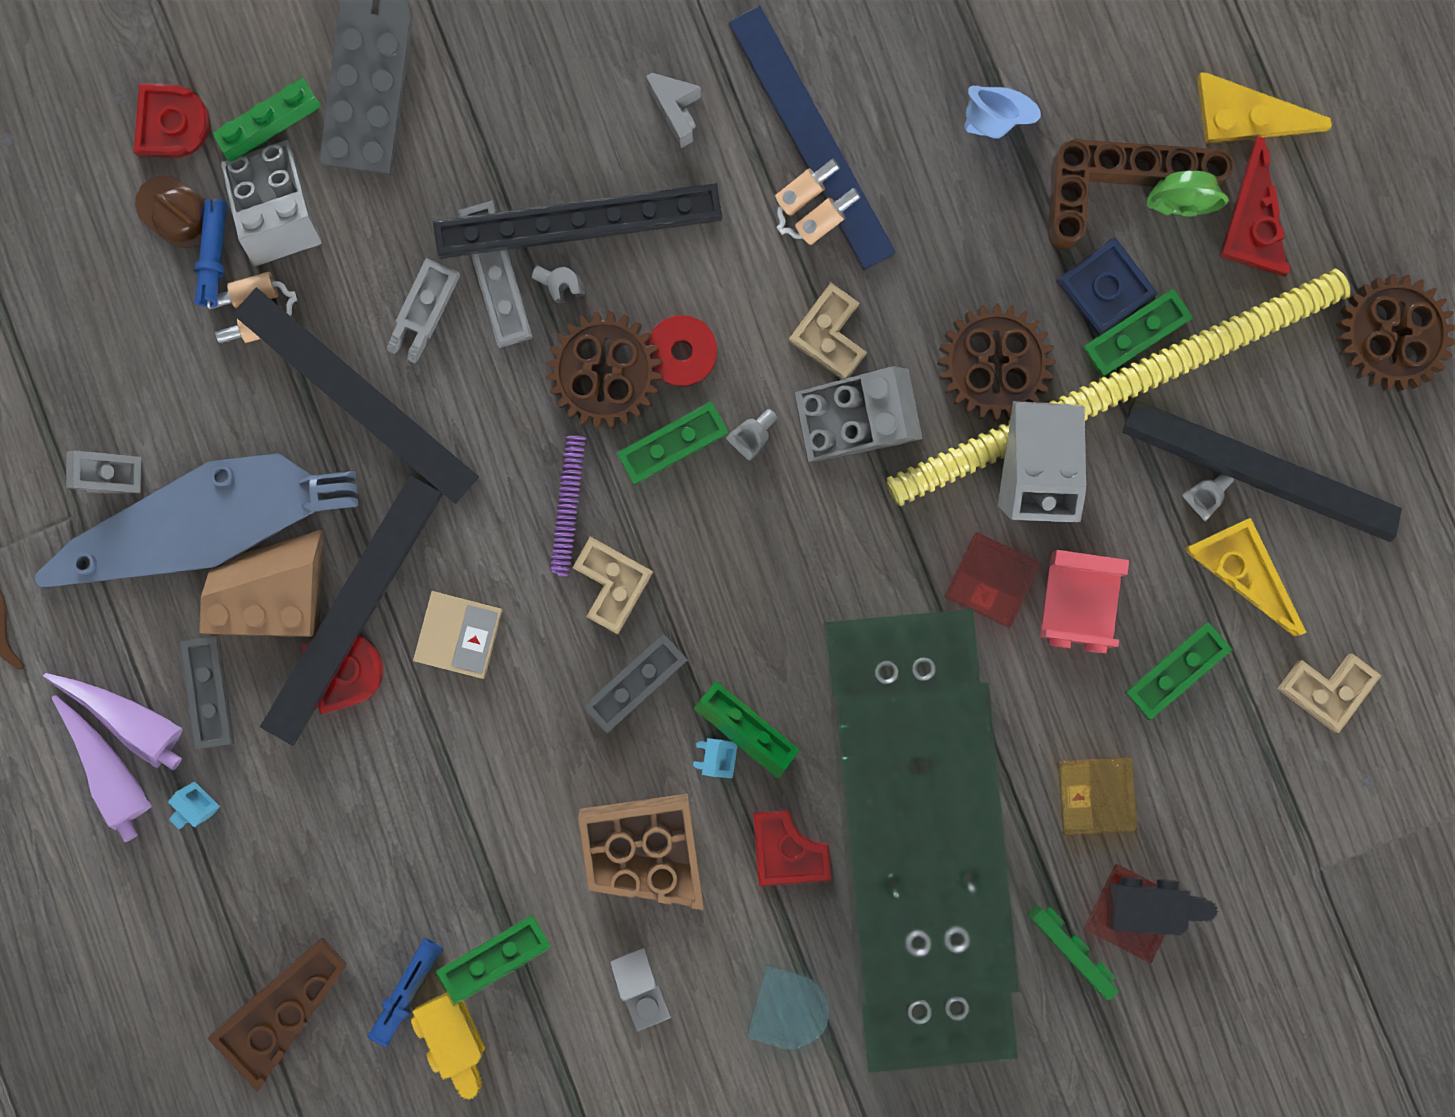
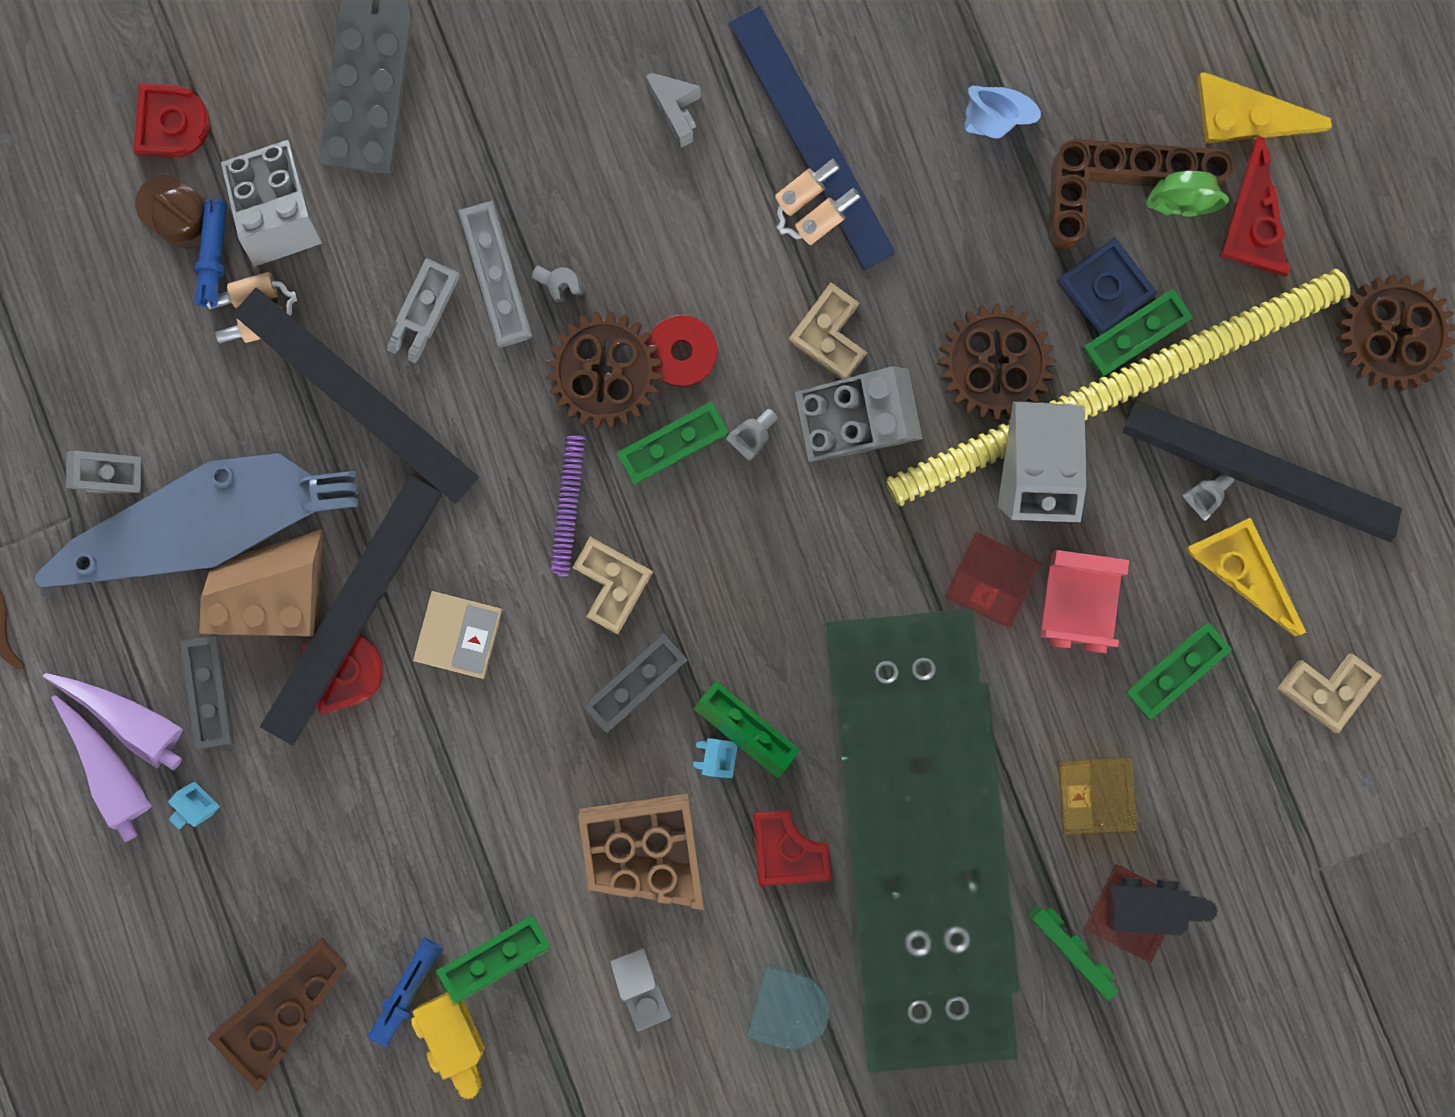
green plate [212,78,322,162] -> none
black tile [433,183,722,259] -> none

